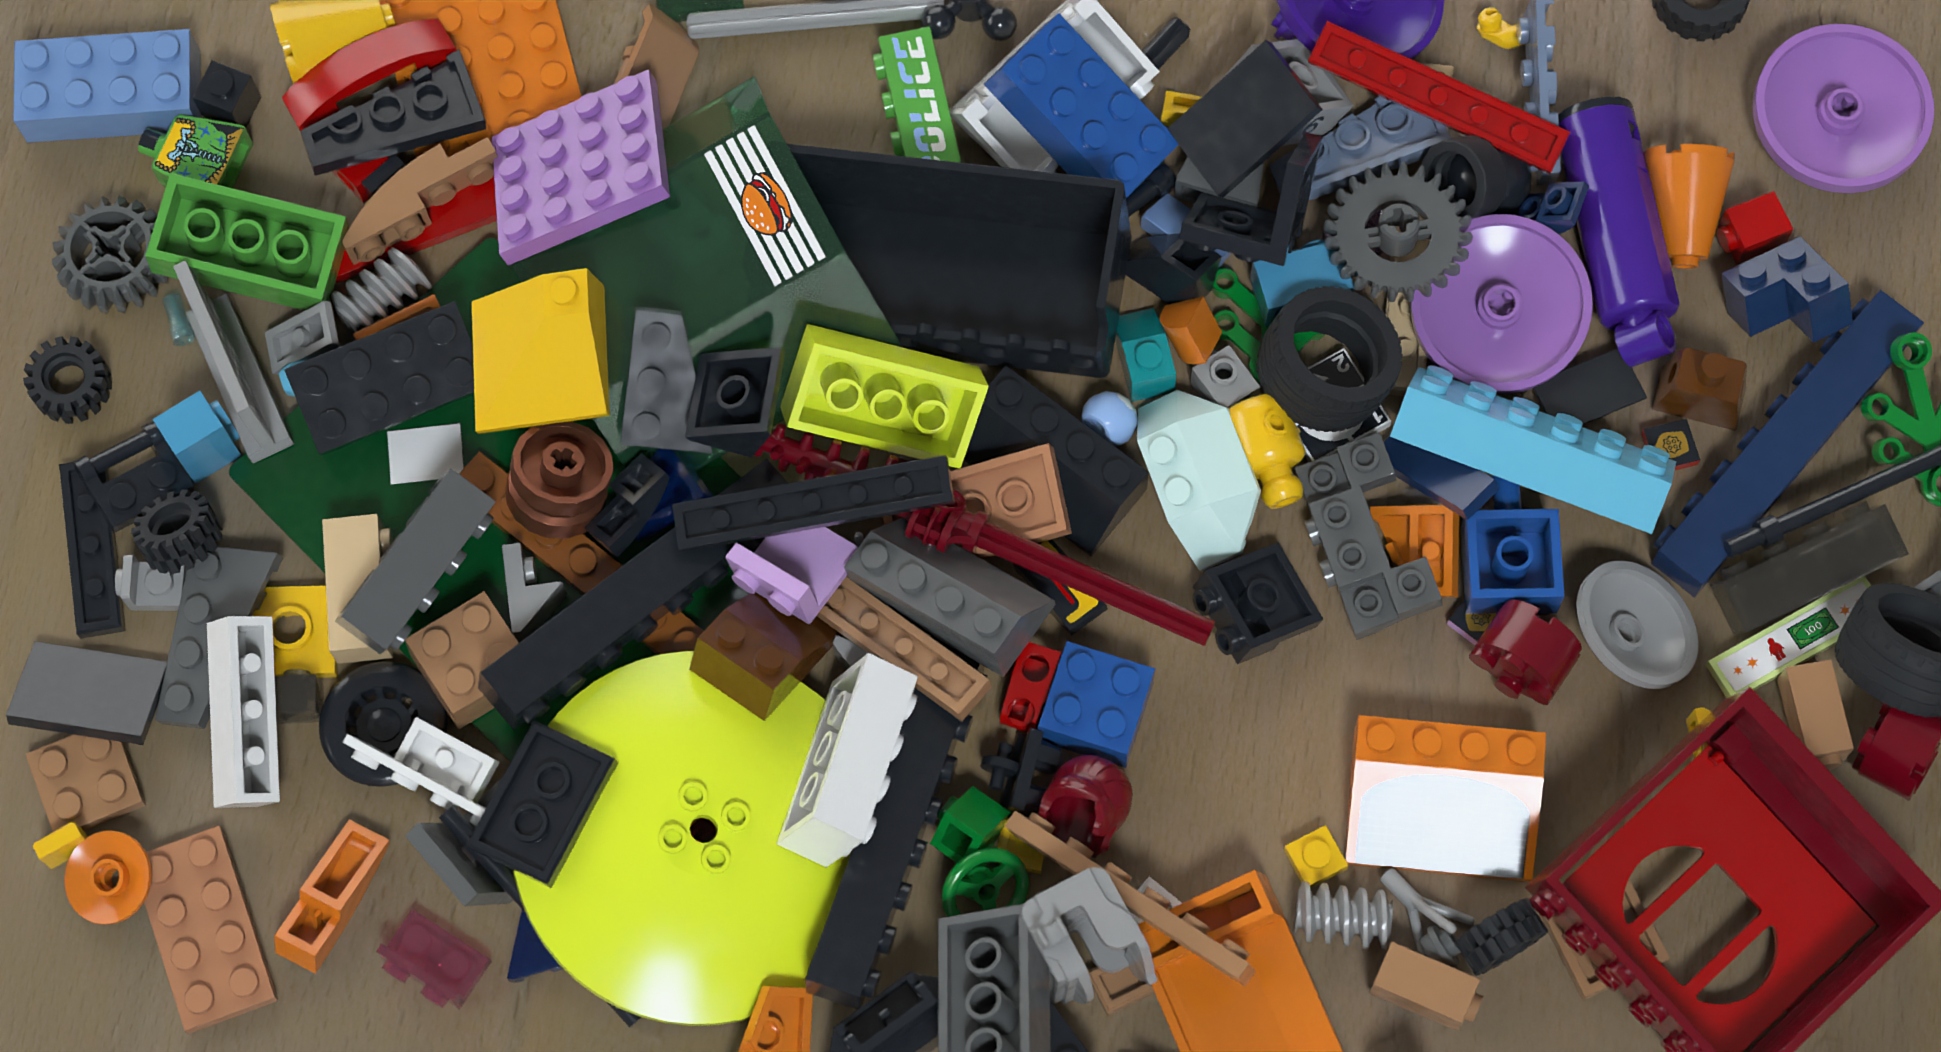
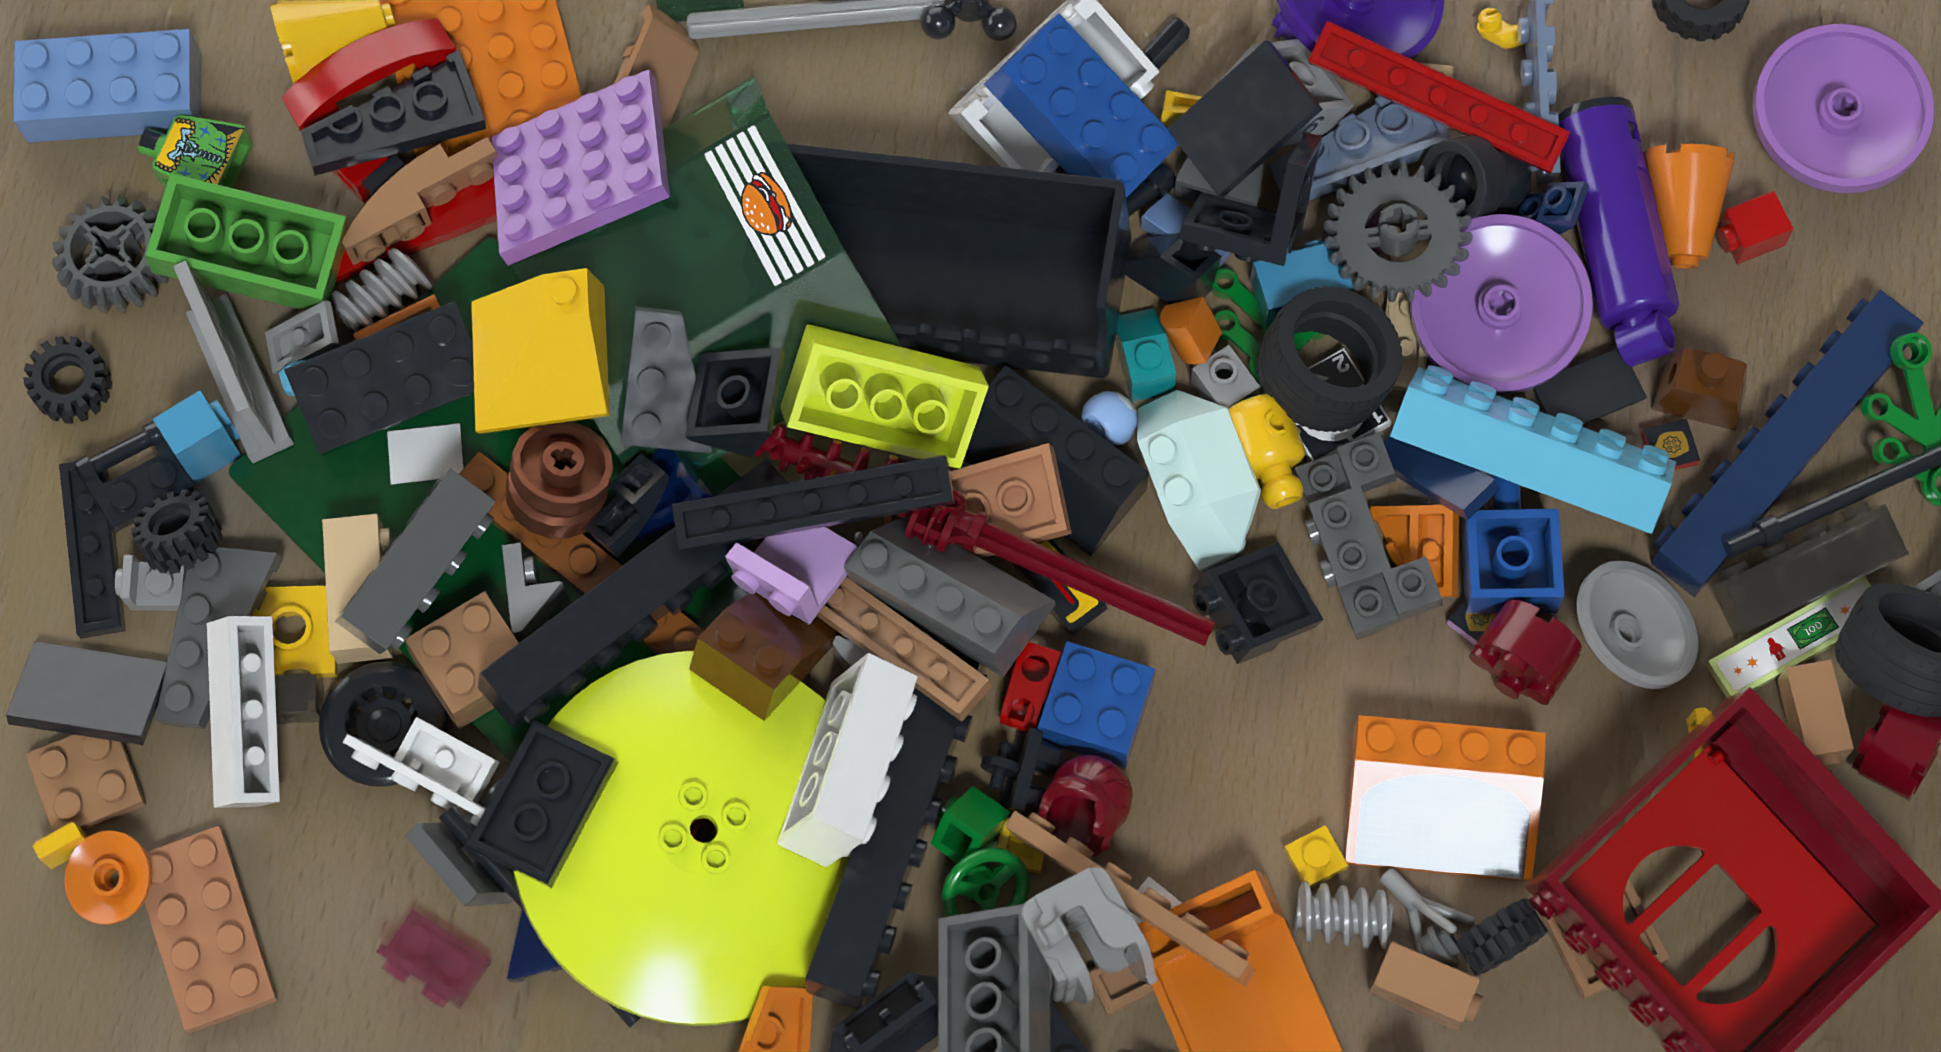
clear light blue piece [162,294,195,346] -> none
black brick [192,60,262,128] -> none
orange slope [274,819,389,974] -> none
bright green brick [872,26,961,163] -> none
dark blue brick [1722,236,1853,343] -> none

